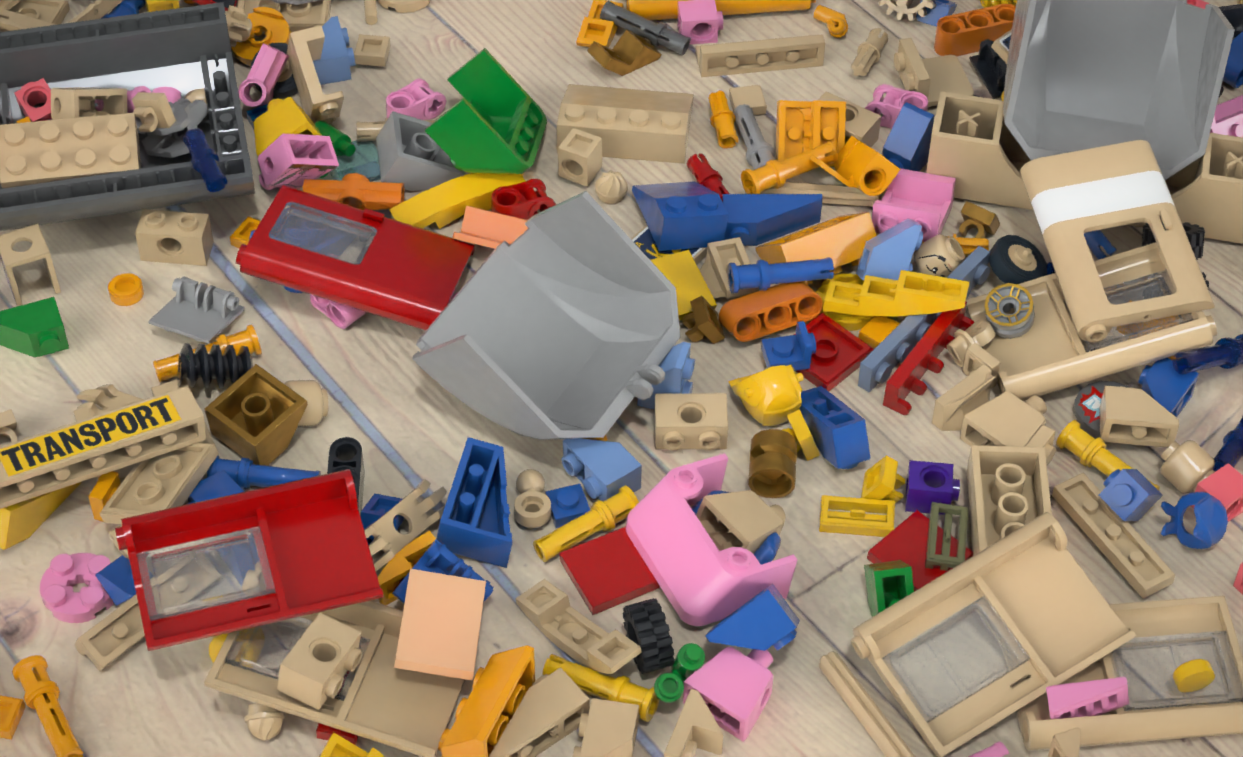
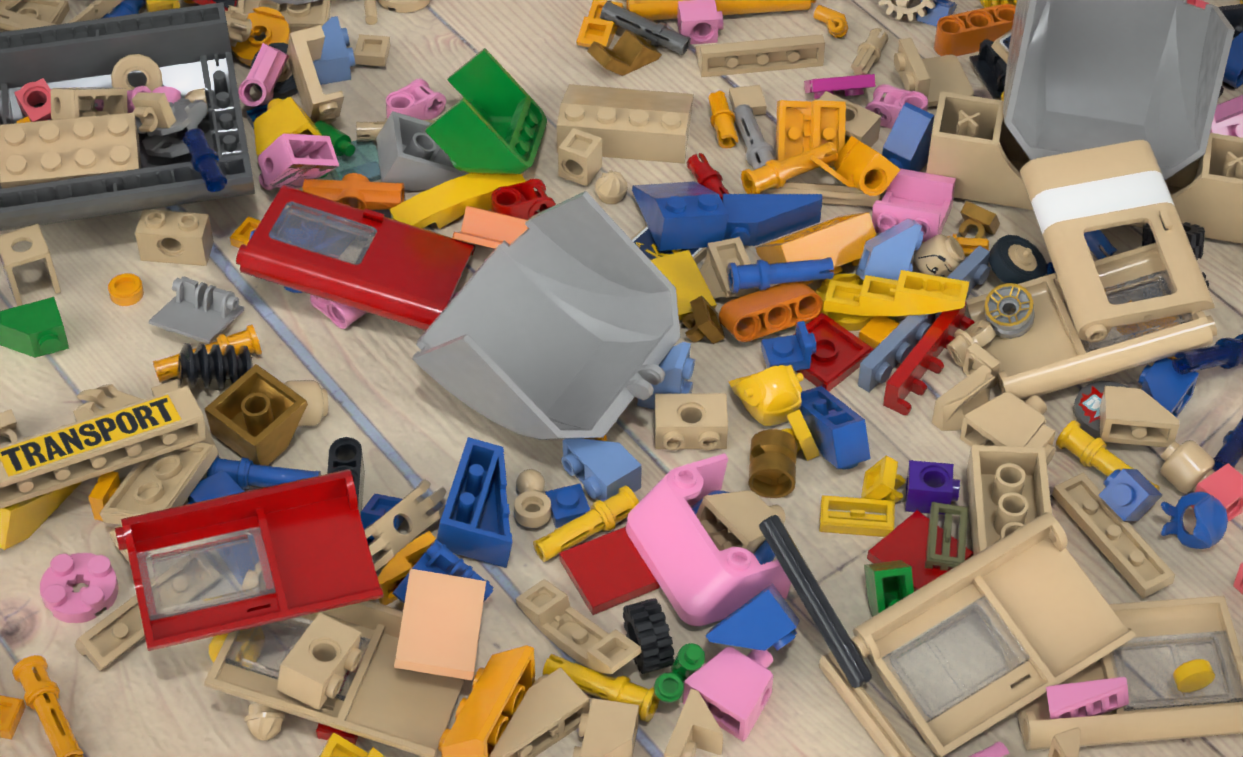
blue slope [95,555,155,606] -> none
none -> tan piece [111,54,163,93]
none -> black axle [759,515,872,688]
none -> dark pink plate [804,74,876,99]

